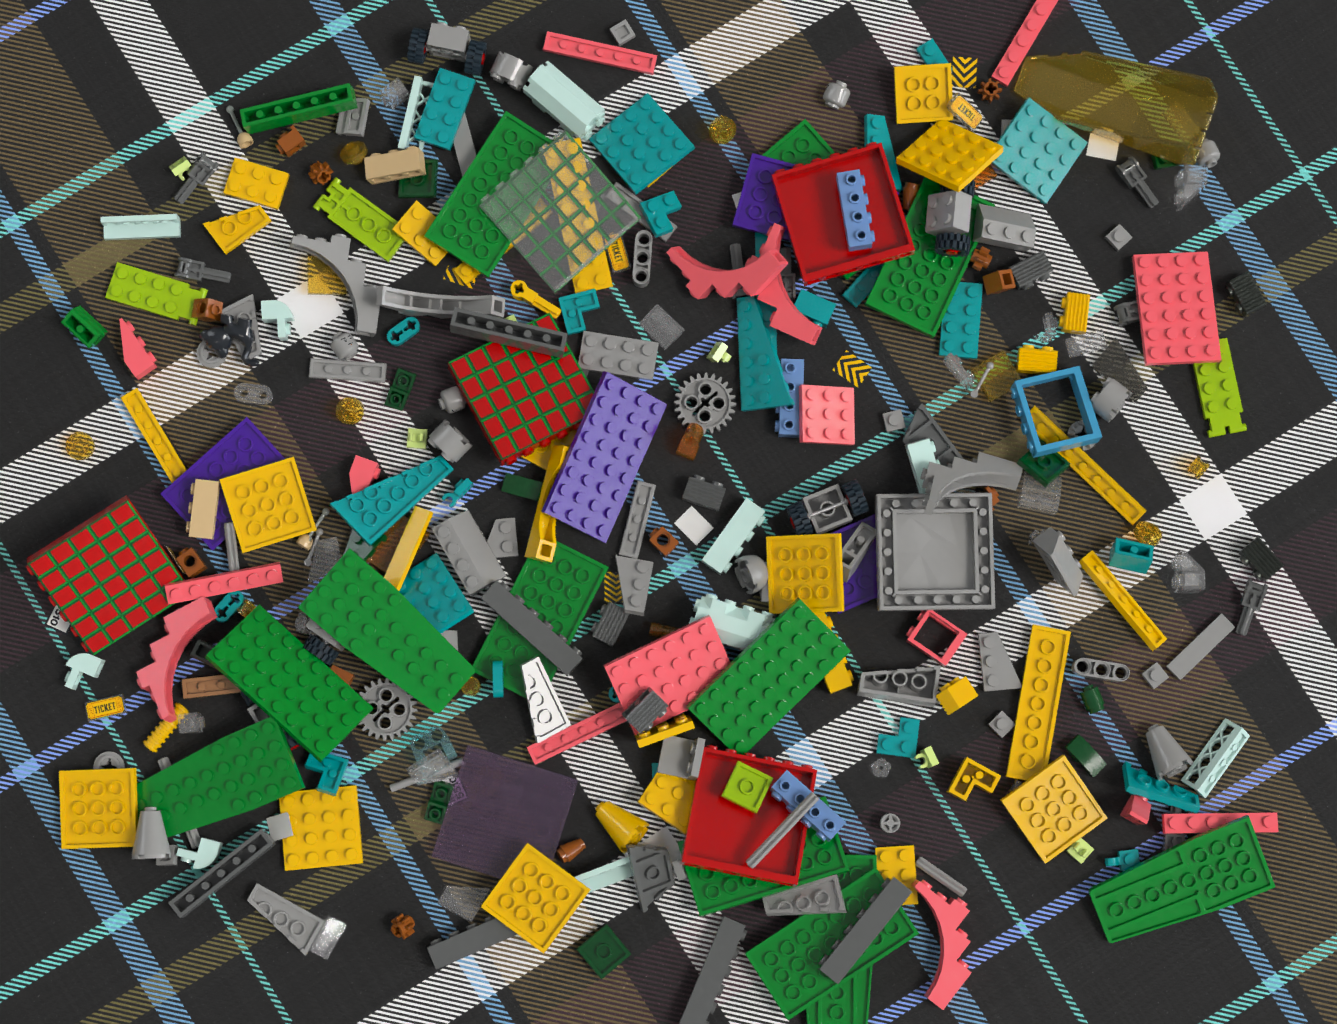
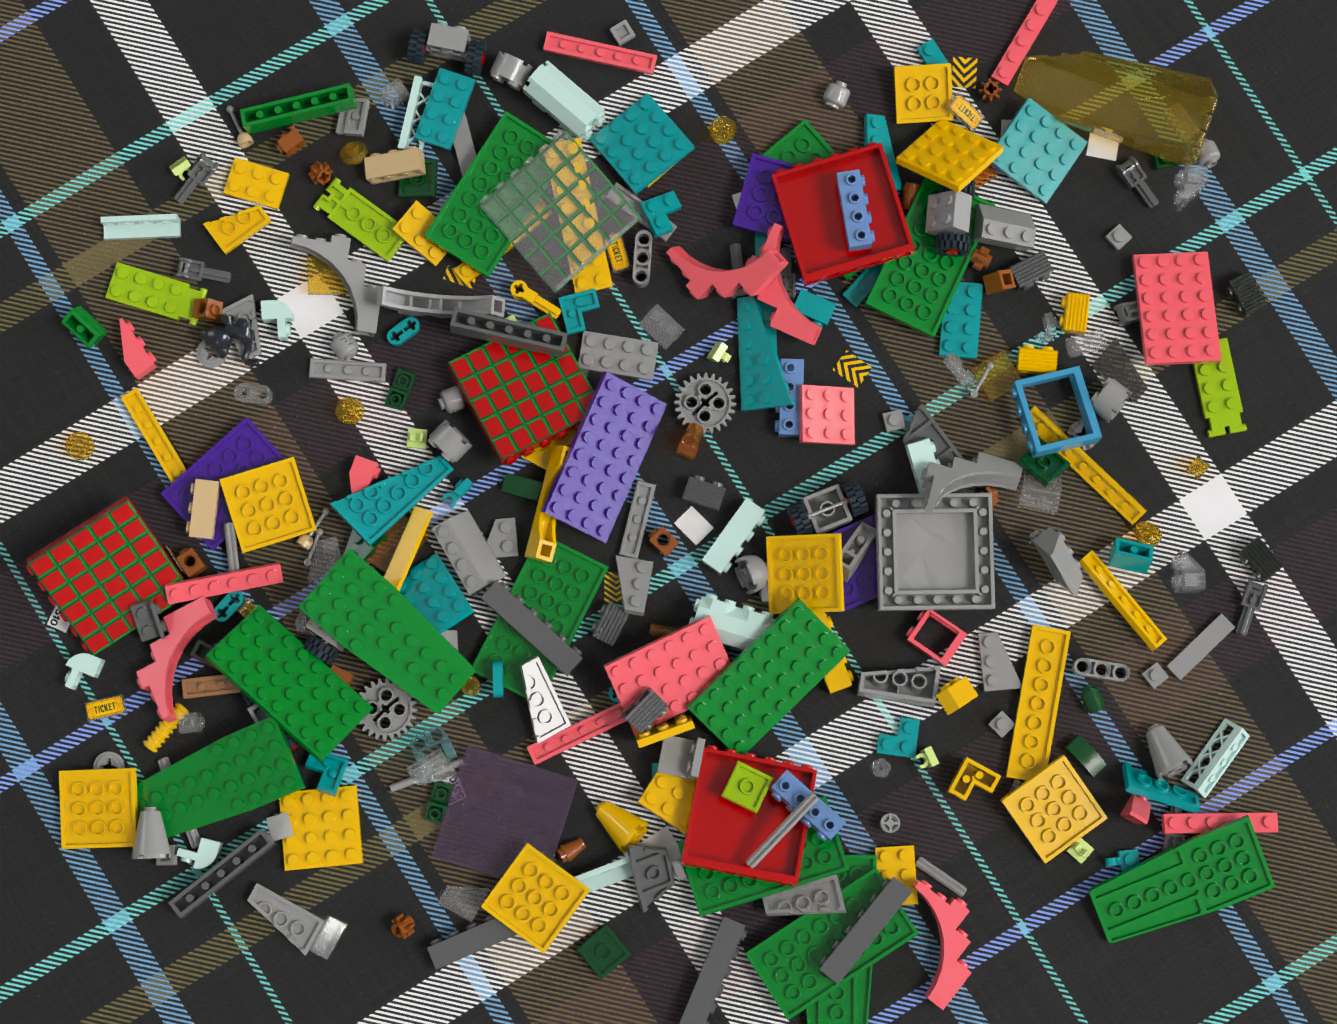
none -> dark grey bracket [130,598,167,642]

